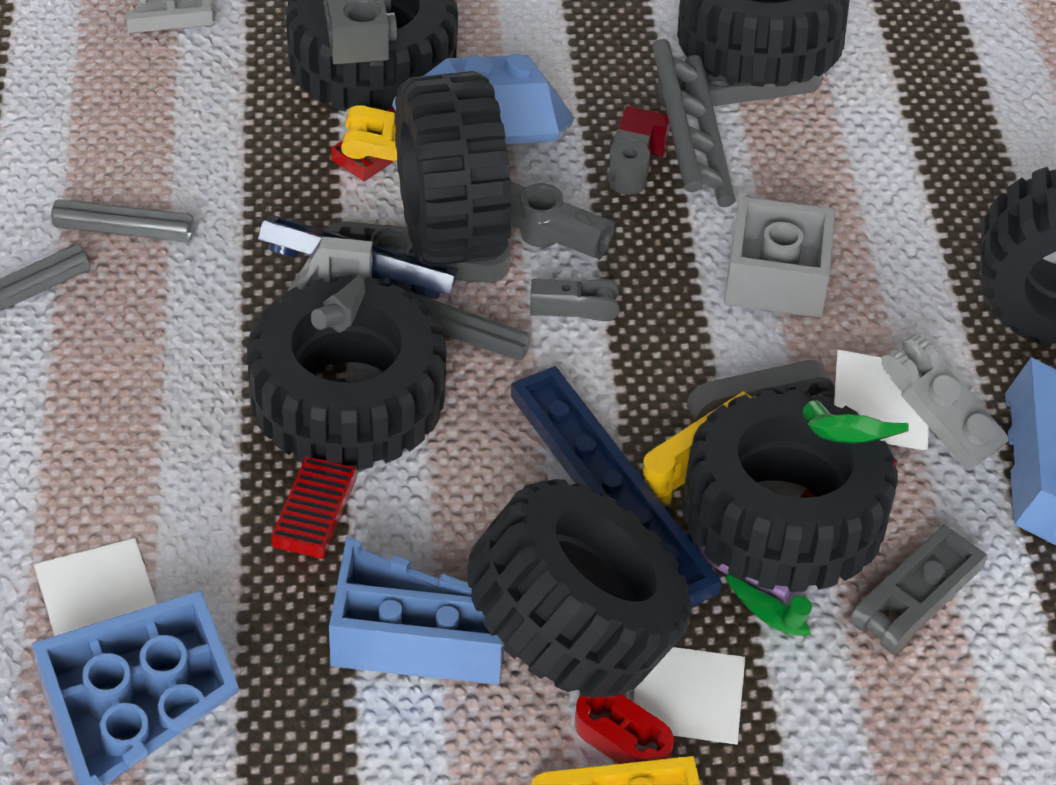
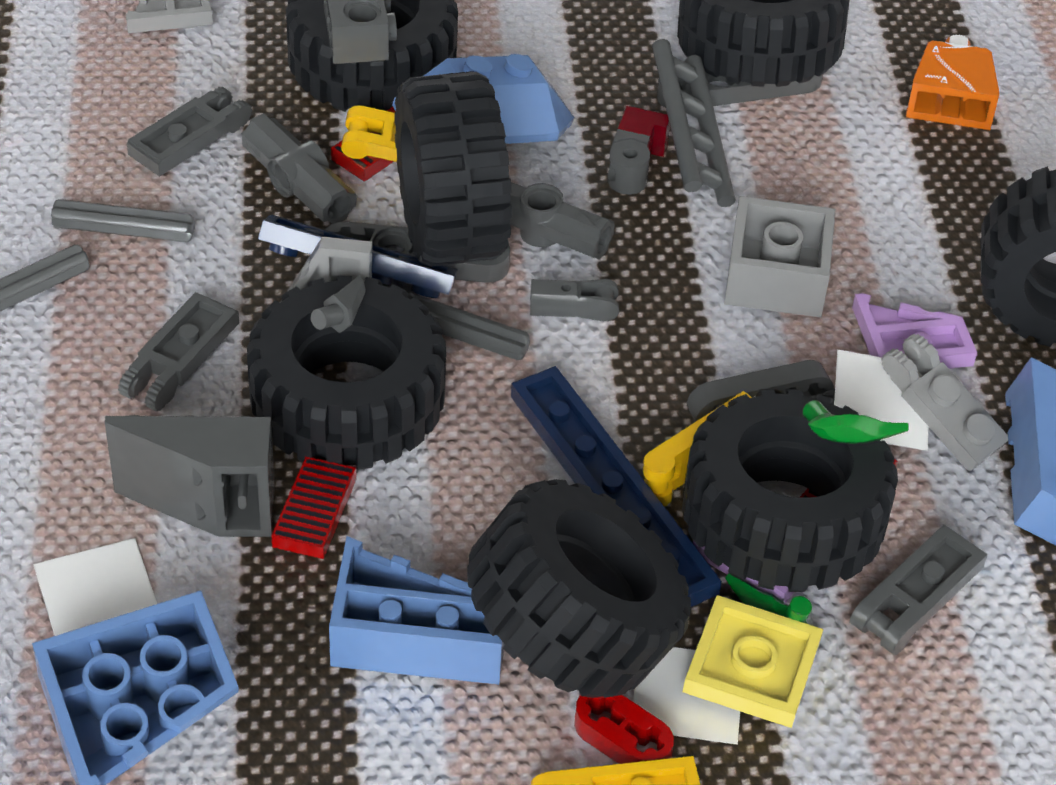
none -> dark grey slope [105,415,275,537]
none -> dark grey hinge [118,292,239,412]
none -> dark grey hinge [127,87,253,177]
none -> dark grey piece [241,113,356,224]
none -> light yellow plate [682,595,824,728]
none -> lavender wing [852,293,977,369]
none -> orange torso [906,35,999,130]

